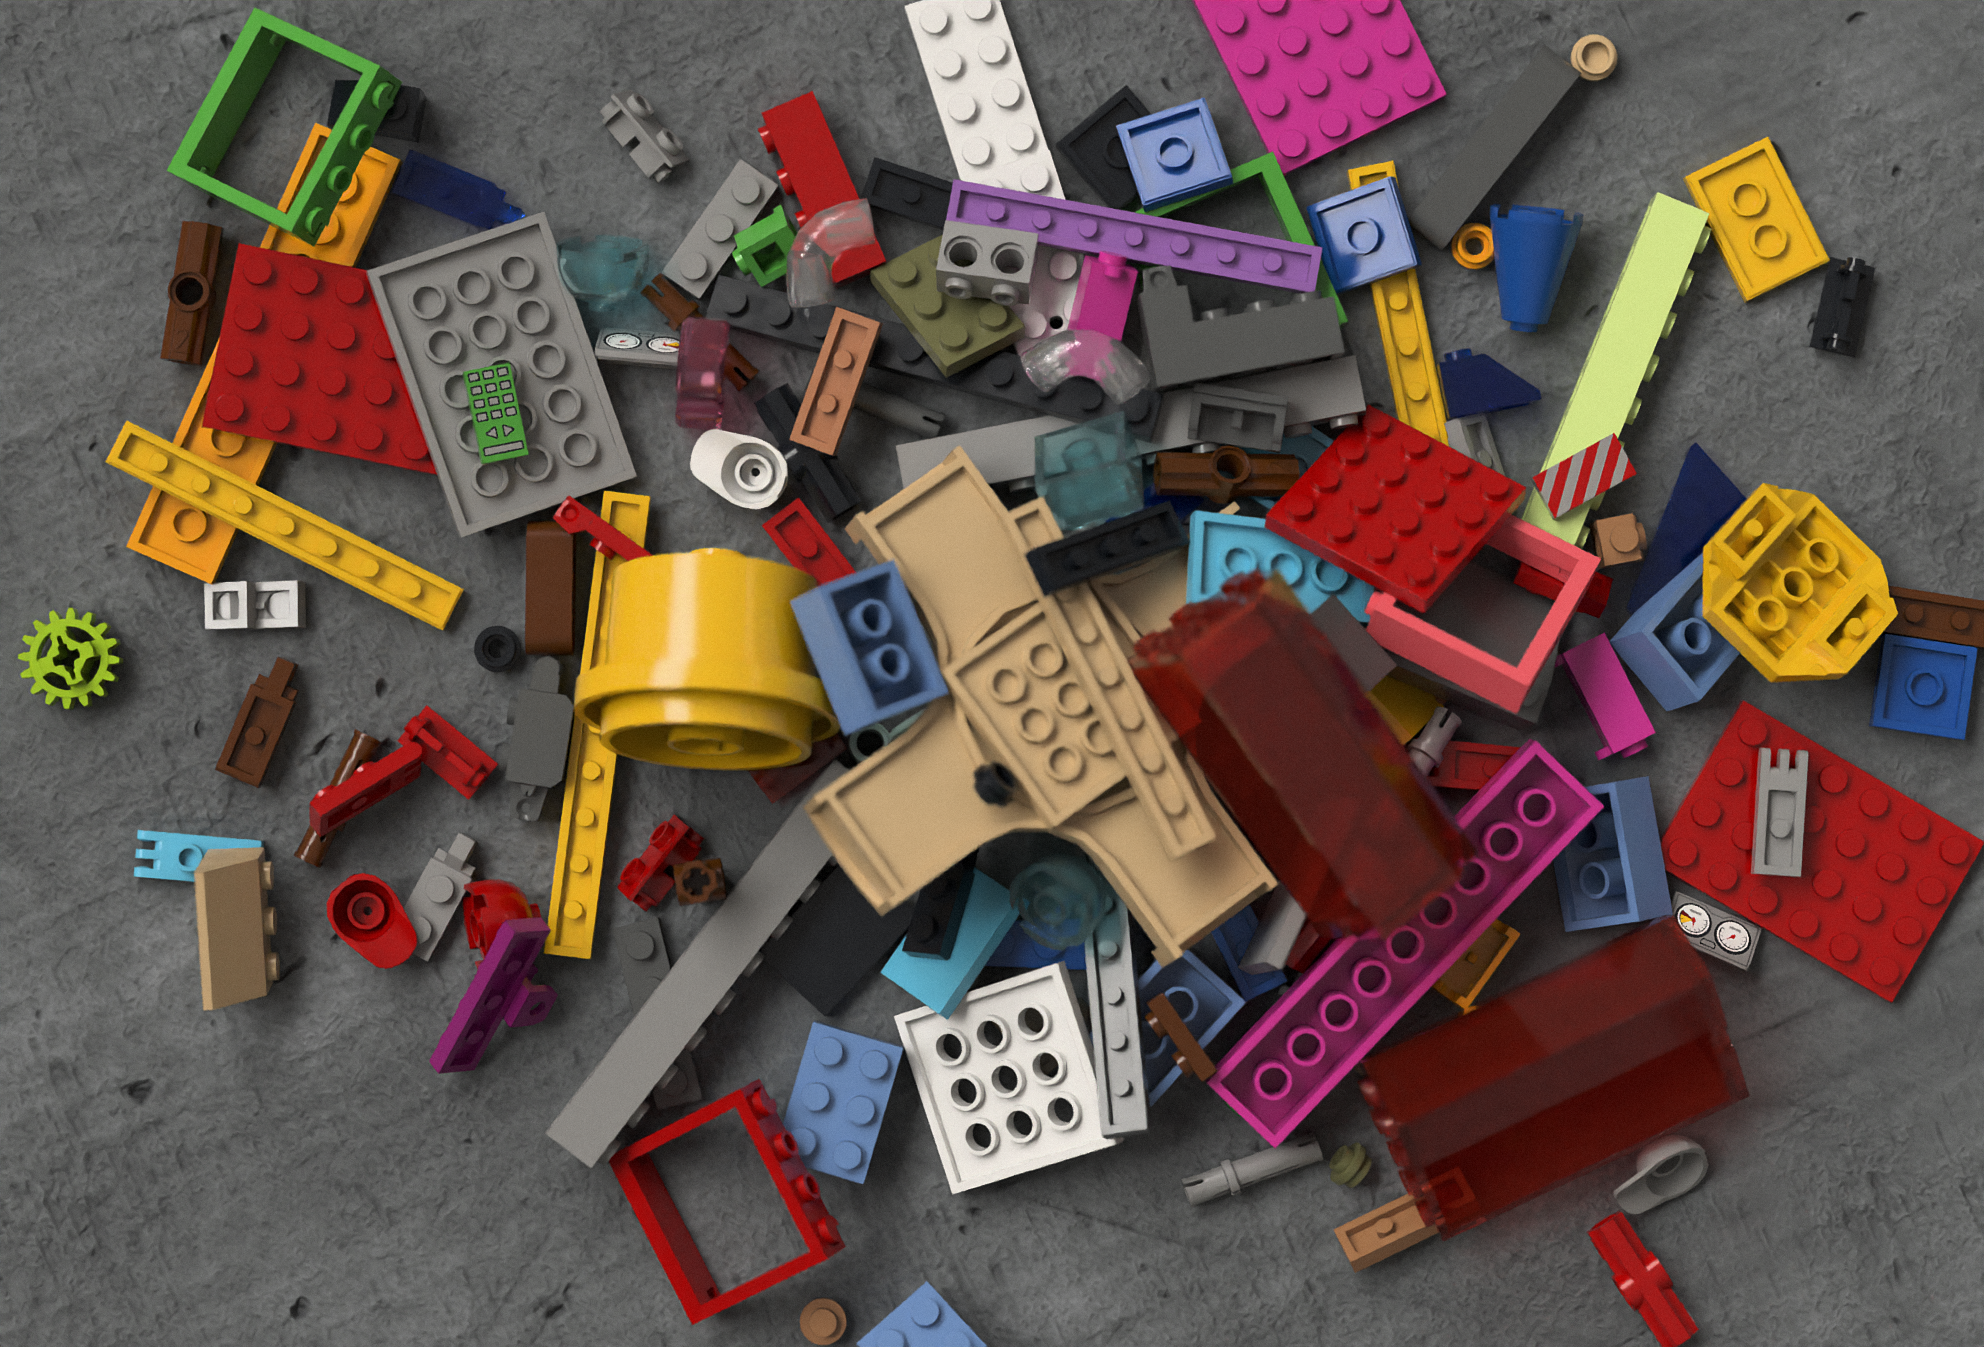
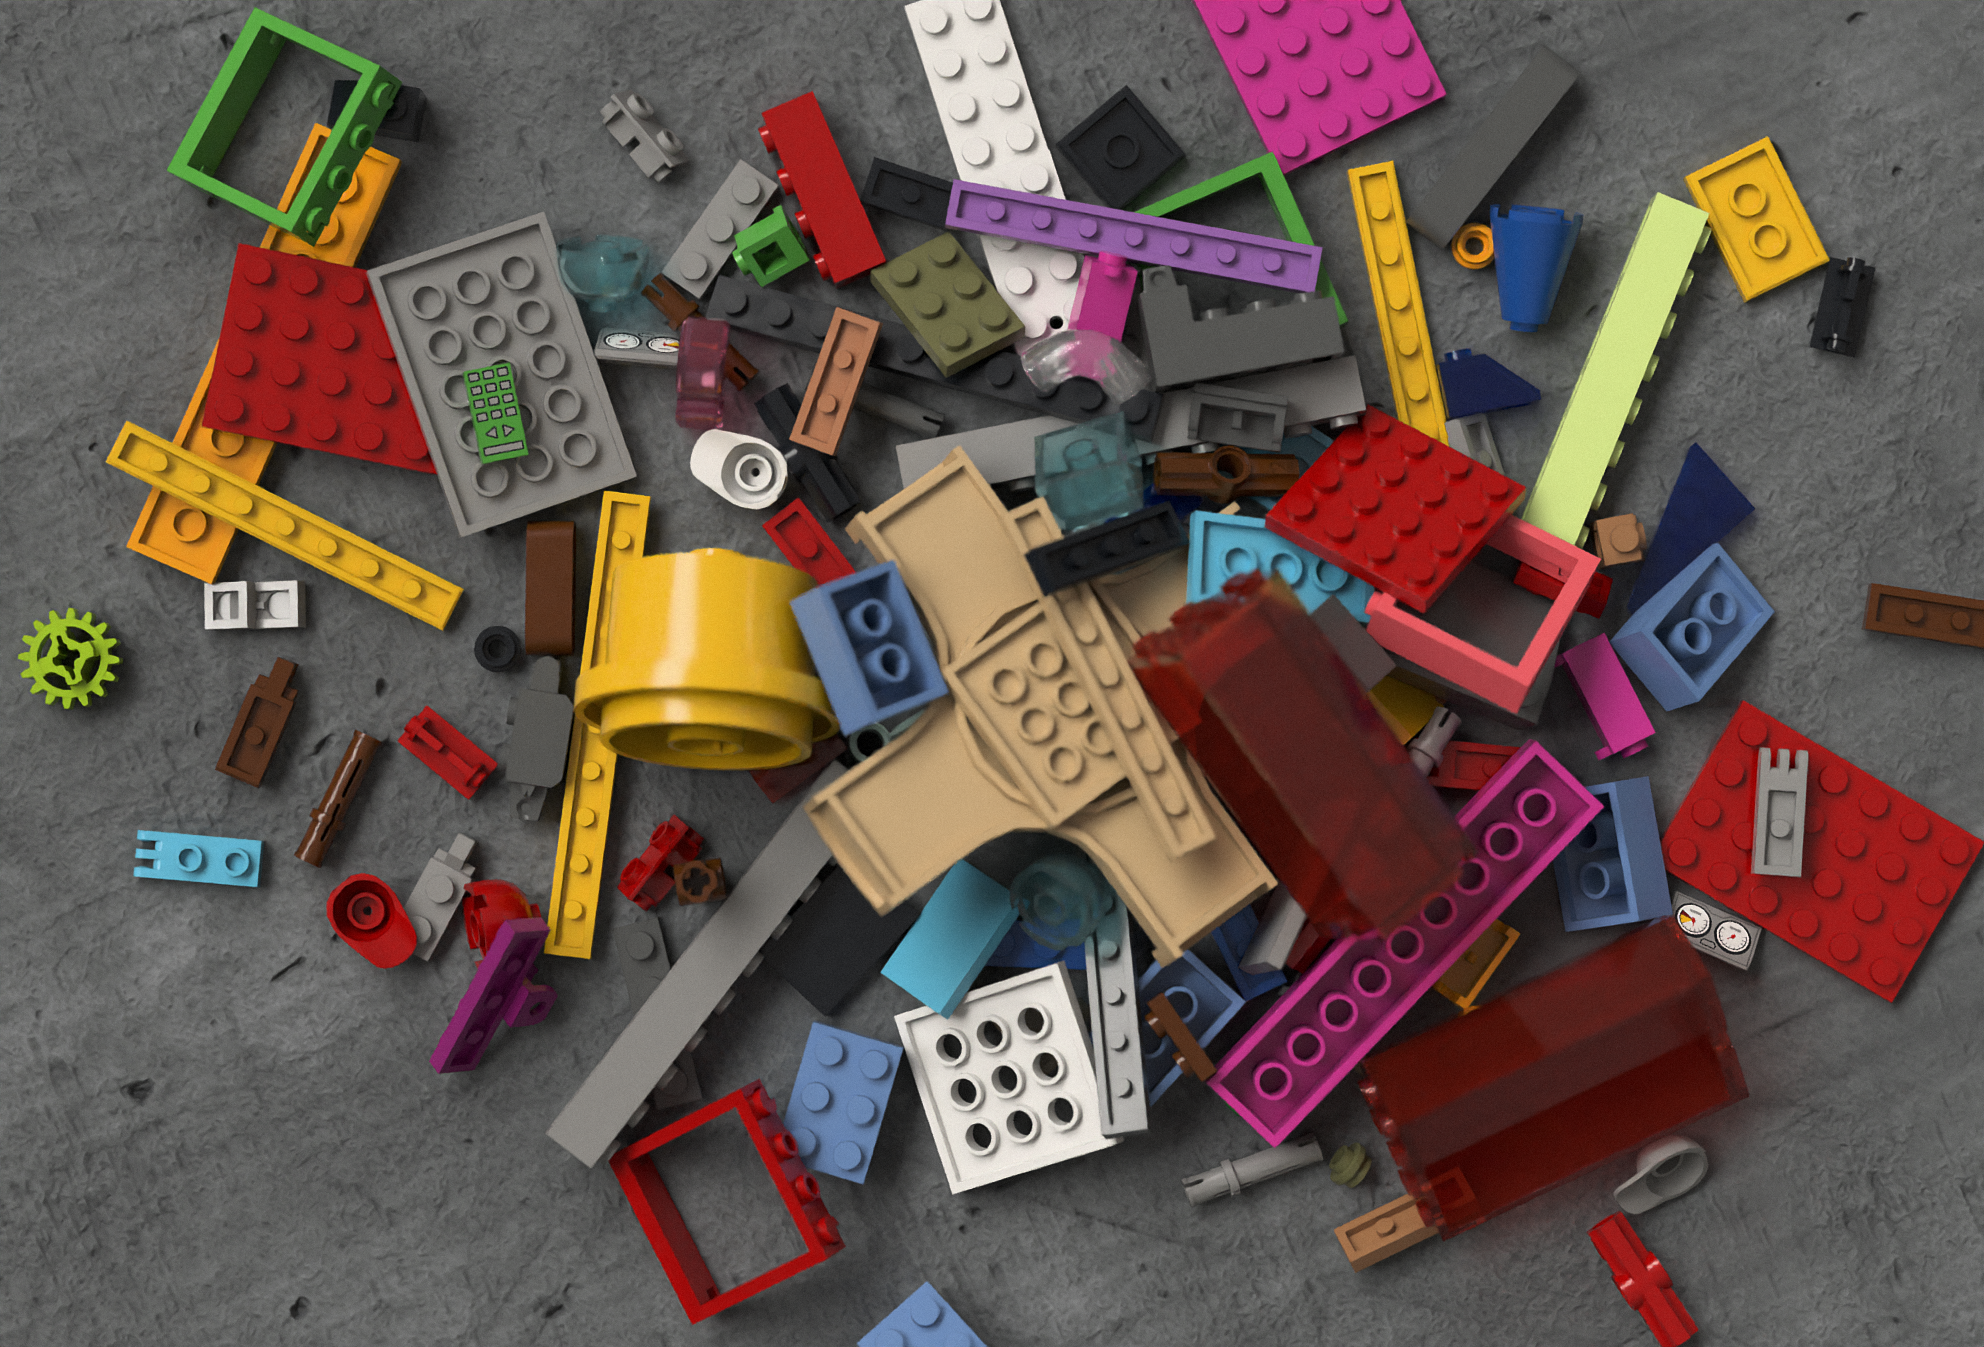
reddish brown piece [160,221,224,366] -> none
tan slope [194,847,280,1010] -> none
red hinge [310,742,422,837] -> none
clear blue hinge [392,150,525,230] -> none
red hinge [553,495,653,561] -> none
clear cylinder [786,198,875,308] -> none
medium nougat plate [800,1298,847,1345] -> none
black hinge [902,846,980,961] -> none
light grey brick [936,220,1038,306] -> none
black plate [973,761,1018,807] -> none
tile [1116,97,1234,212] -> none
tile [1306,176,1422,295] -> none
tile [1531,433,1637,519] -> none
tan plate [1570,34,1617,82] -> none
yellow piece [1702,483,1898,682] -> none
blue plate [1869,634,1978,740] -> none

